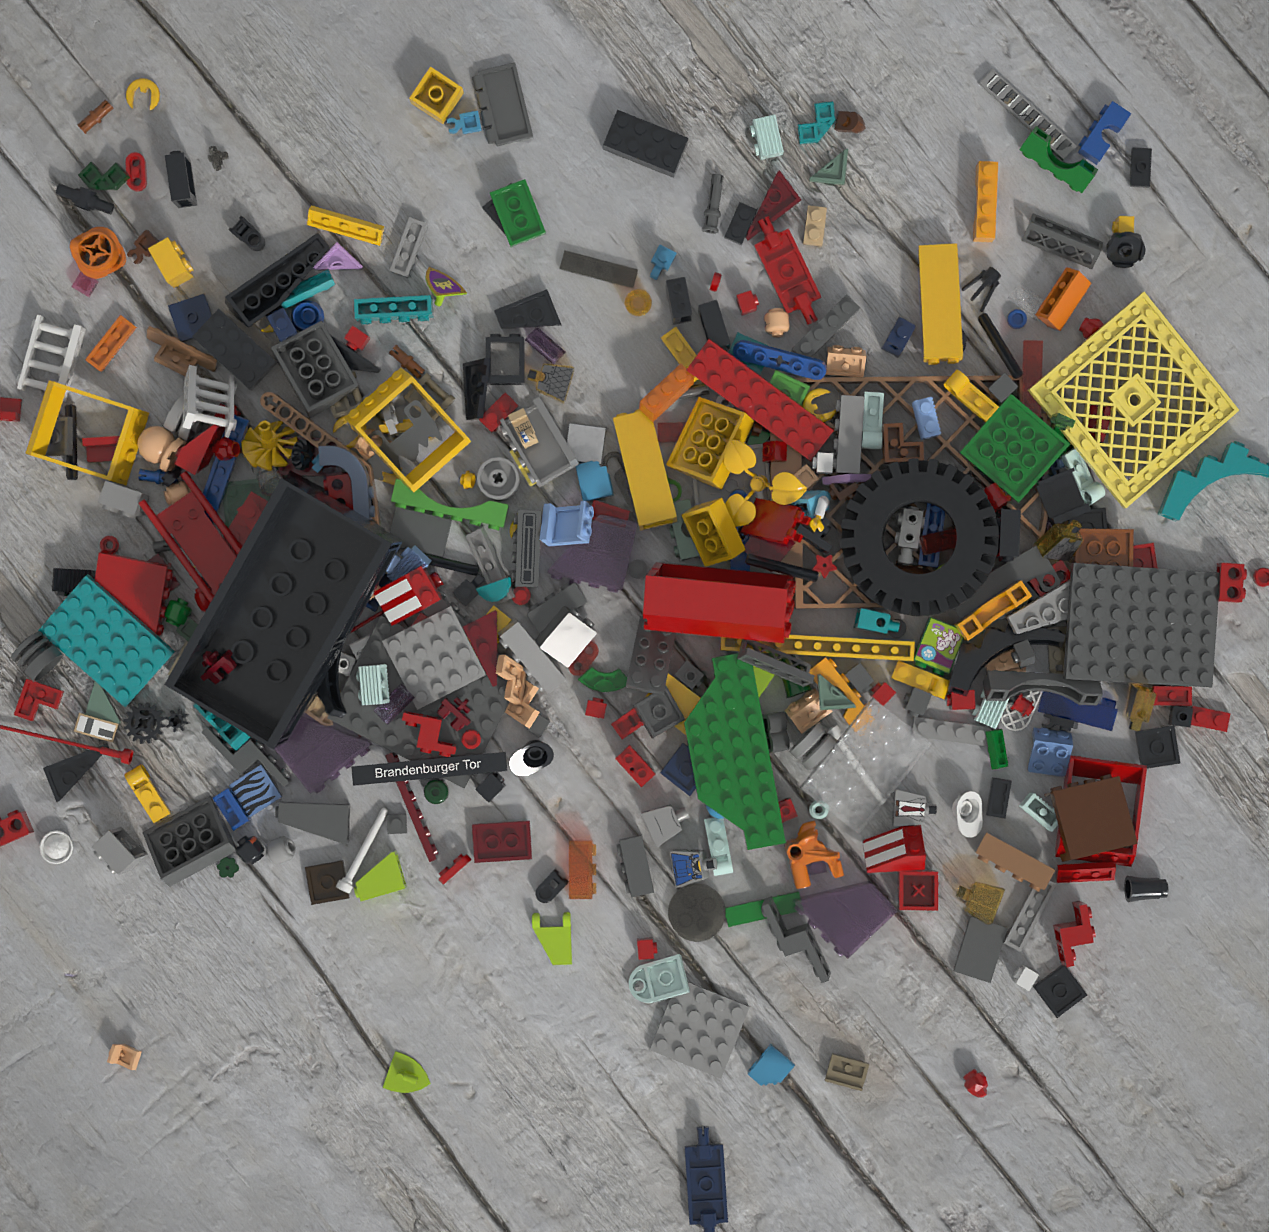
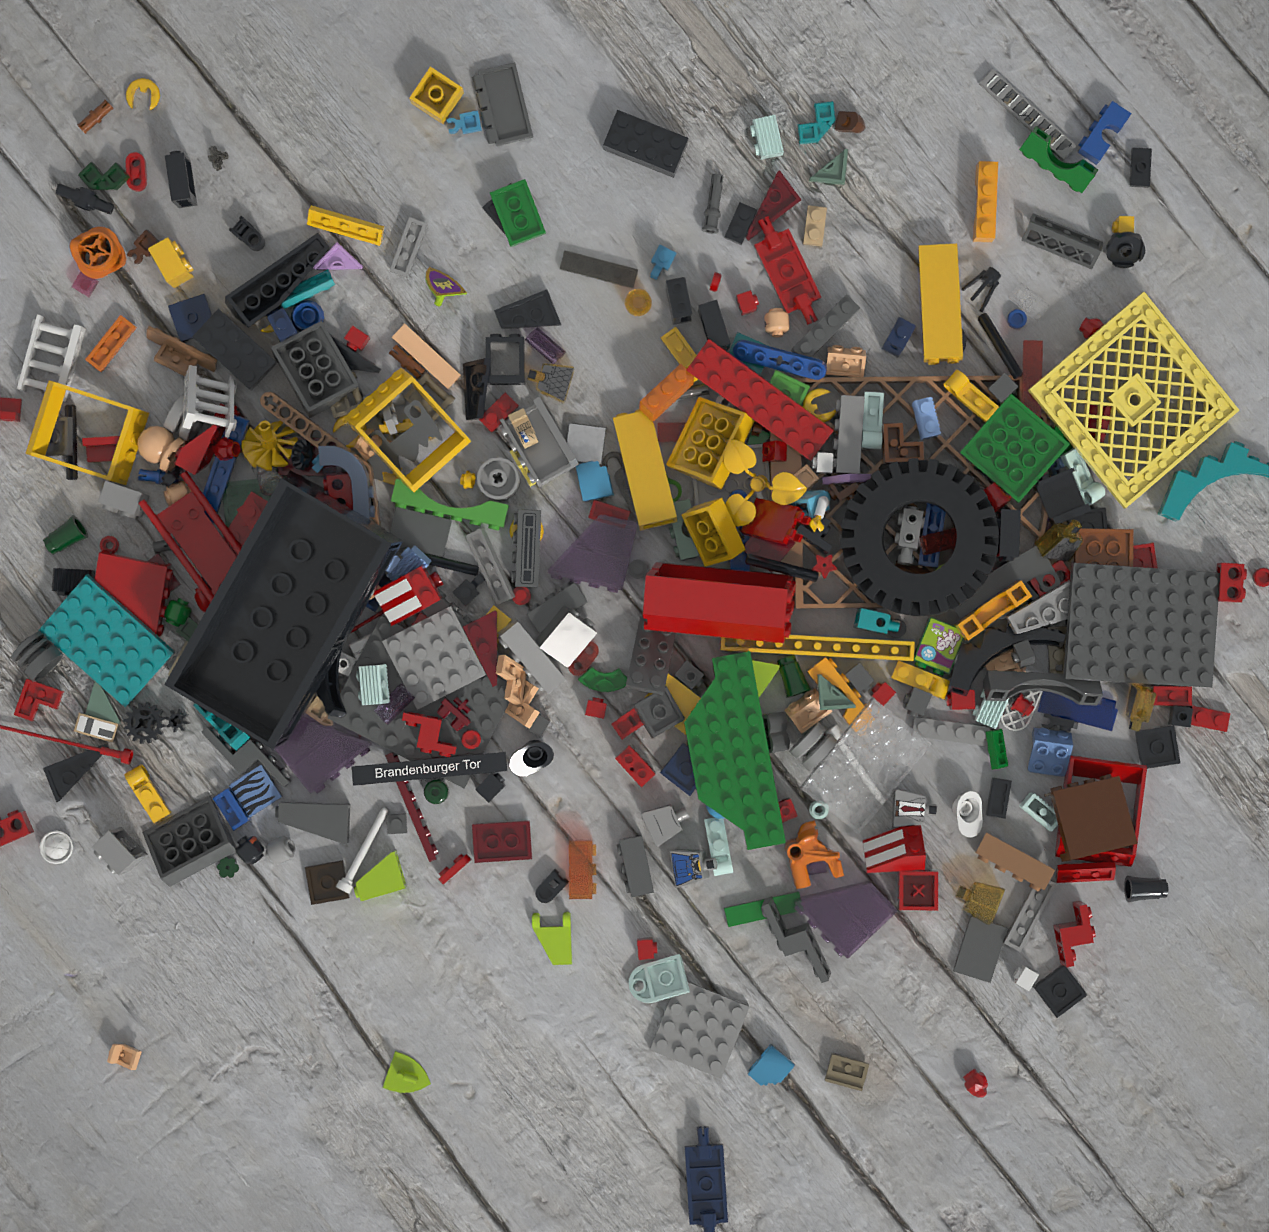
dark red hips [200,649,237,685] -> none
teal brick [354,295,434,325] -> none
teal tile [476,577,511,602] -> none
light blue panel [539,501,594,546] -> none
clear smoke tile [668,883,726,942] -> none
dark grey fence [737,639,814,687] -> none
orange brick [1035,267,1091,331] -> none
clear green plate [1050,413,1076,431] -> none
none -> dark green plant [43,515,88,555]
none -> light nougat tile [392,323,461,389]

